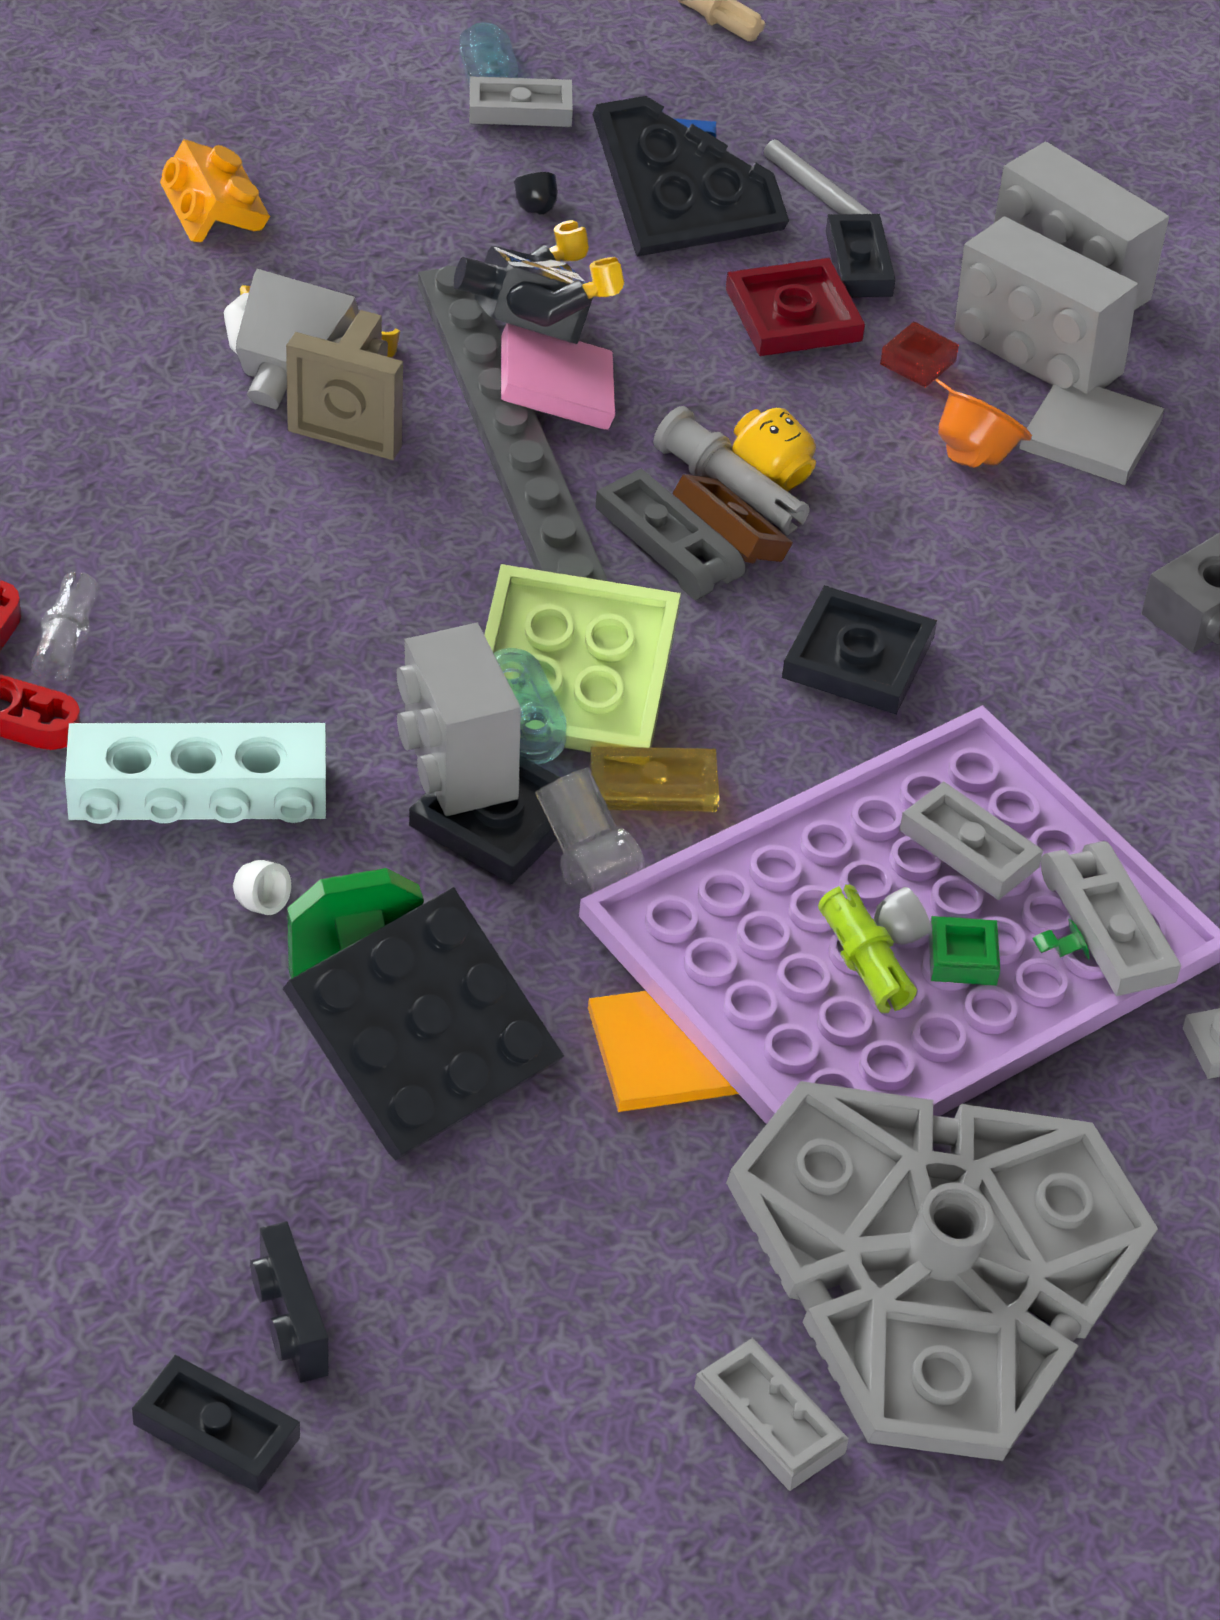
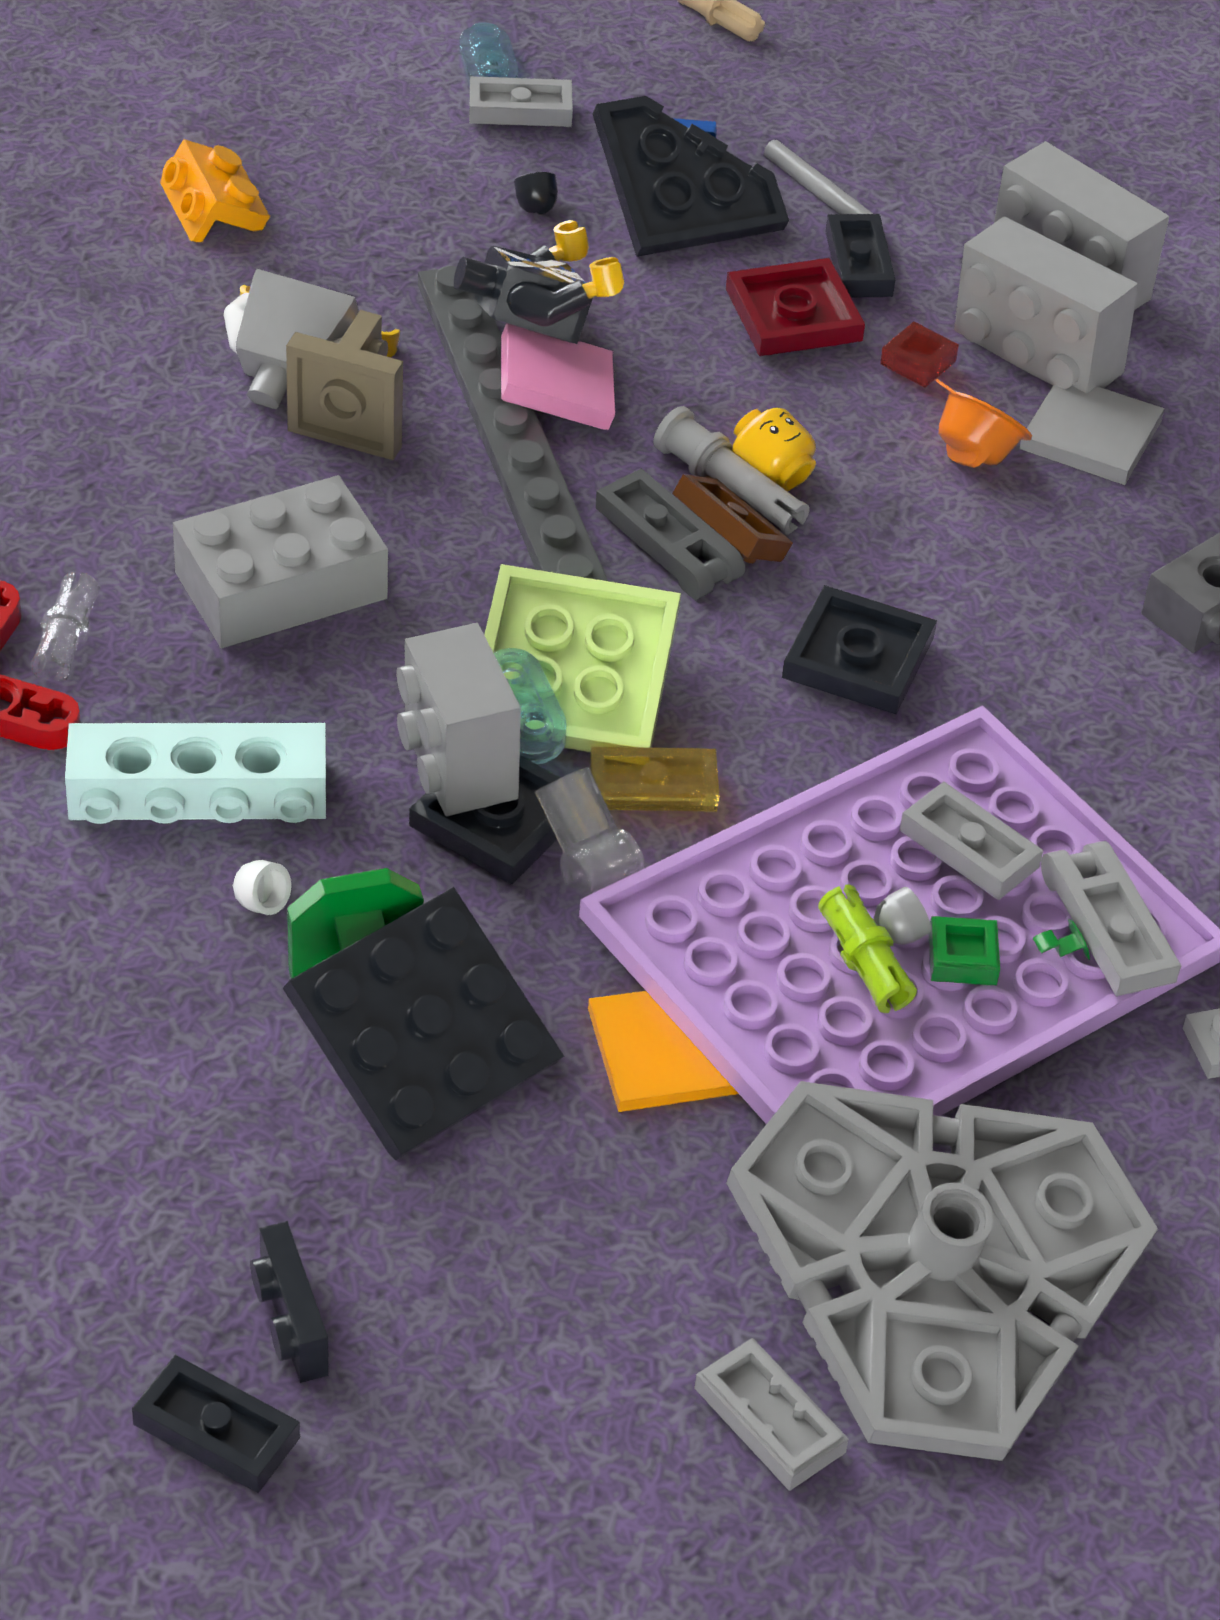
none -> light grey brick [173,475,388,648]

